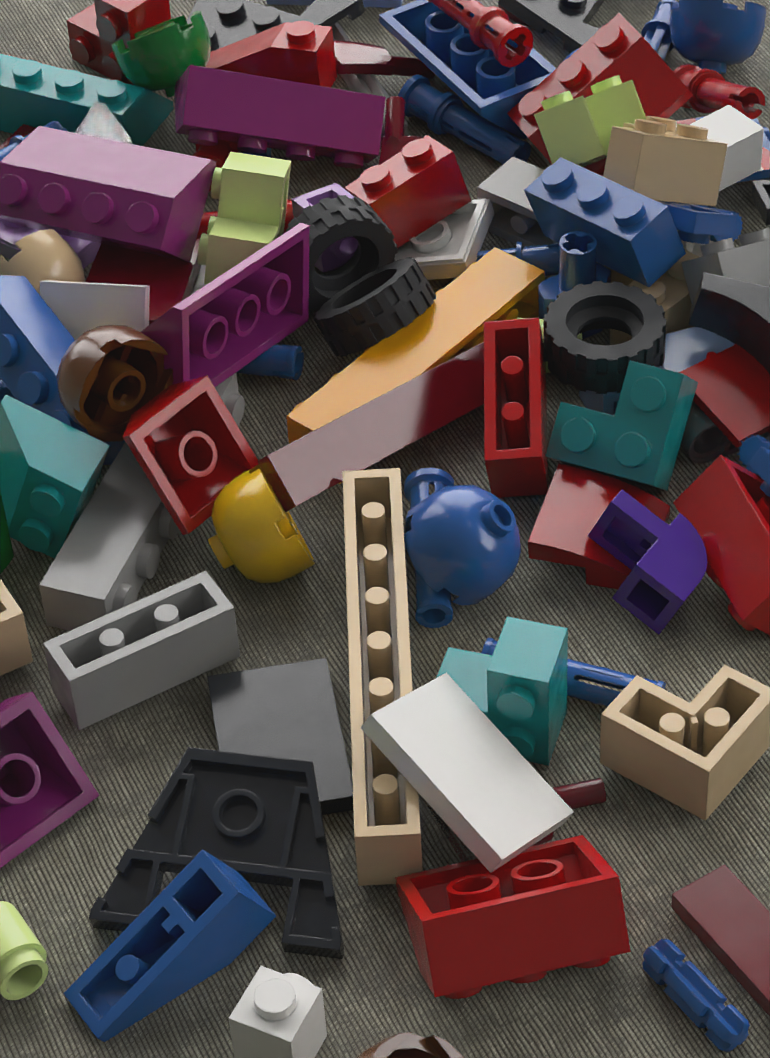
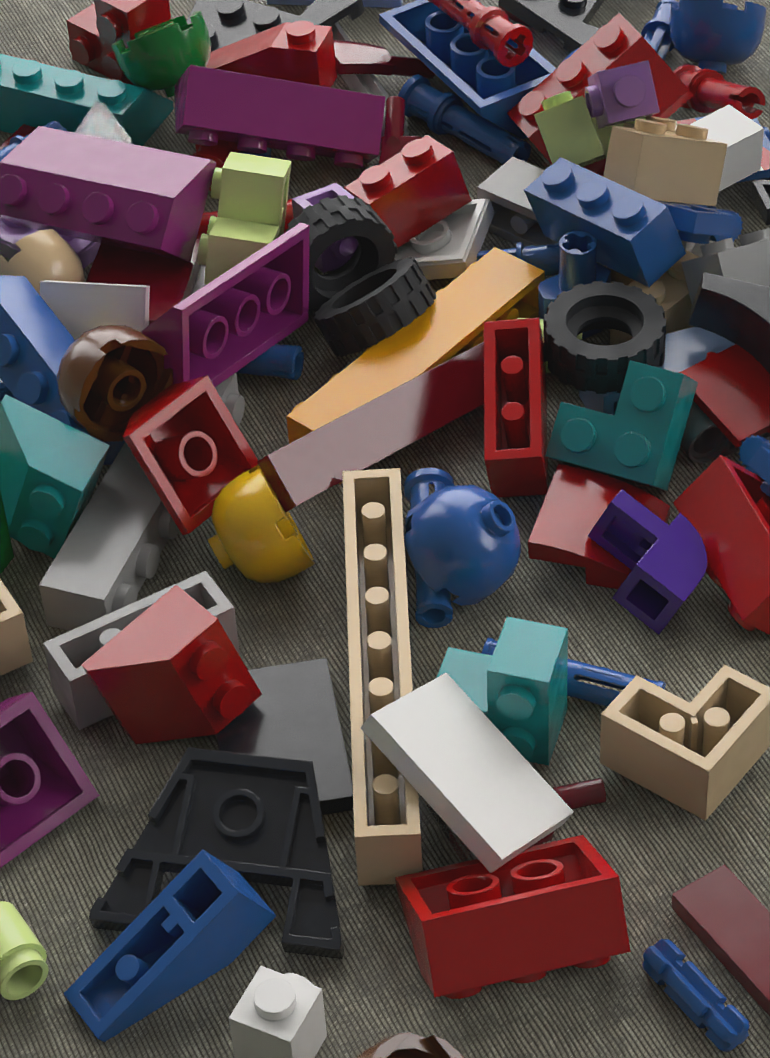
none -> red slope [81,585,262,744]
none -> medium lavender brick [585,60,660,129]

